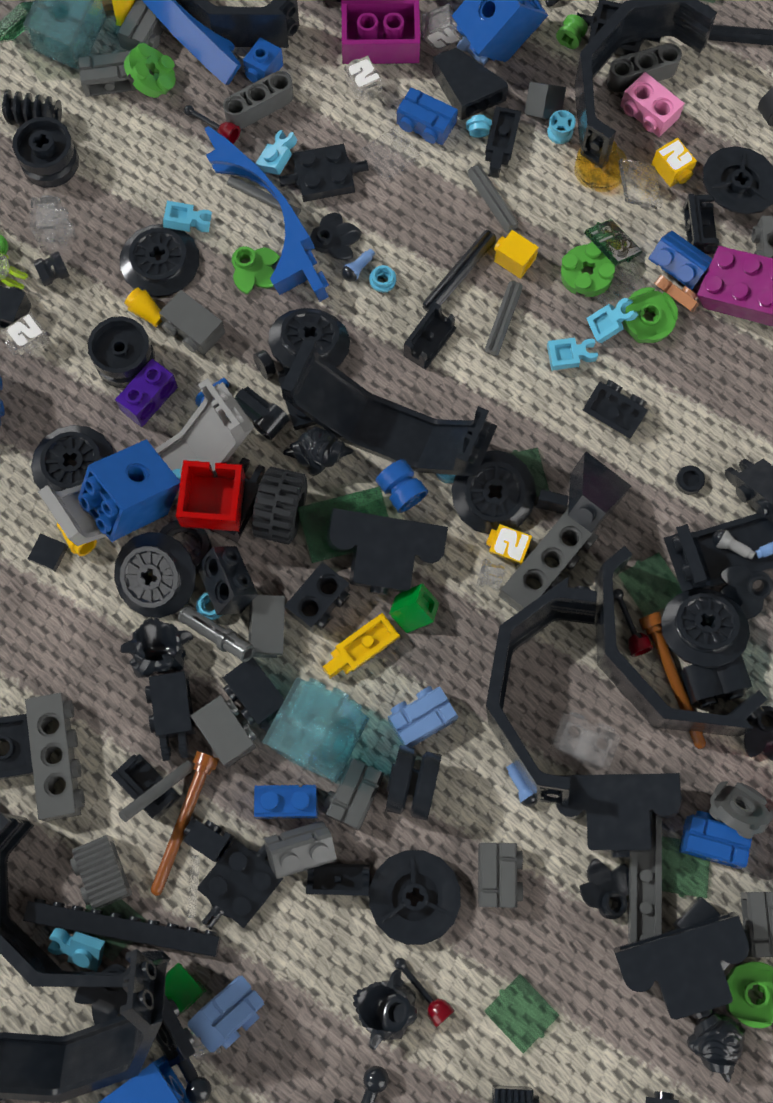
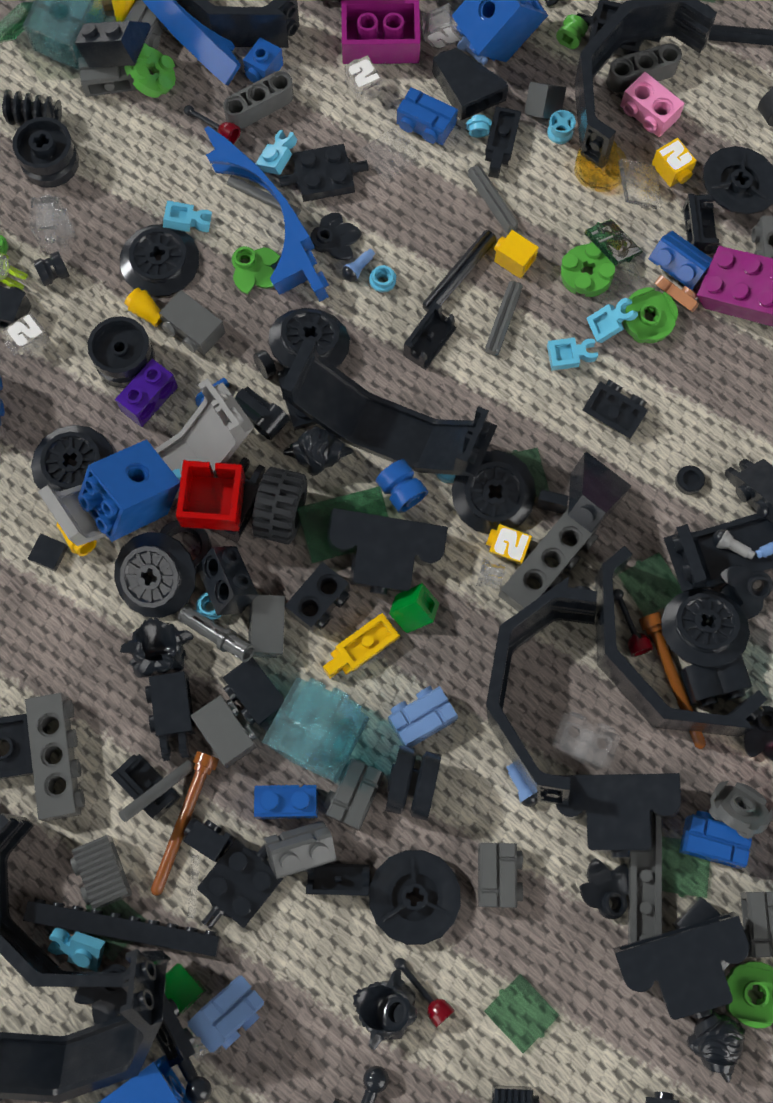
none -> black slope [75,21,151,68]

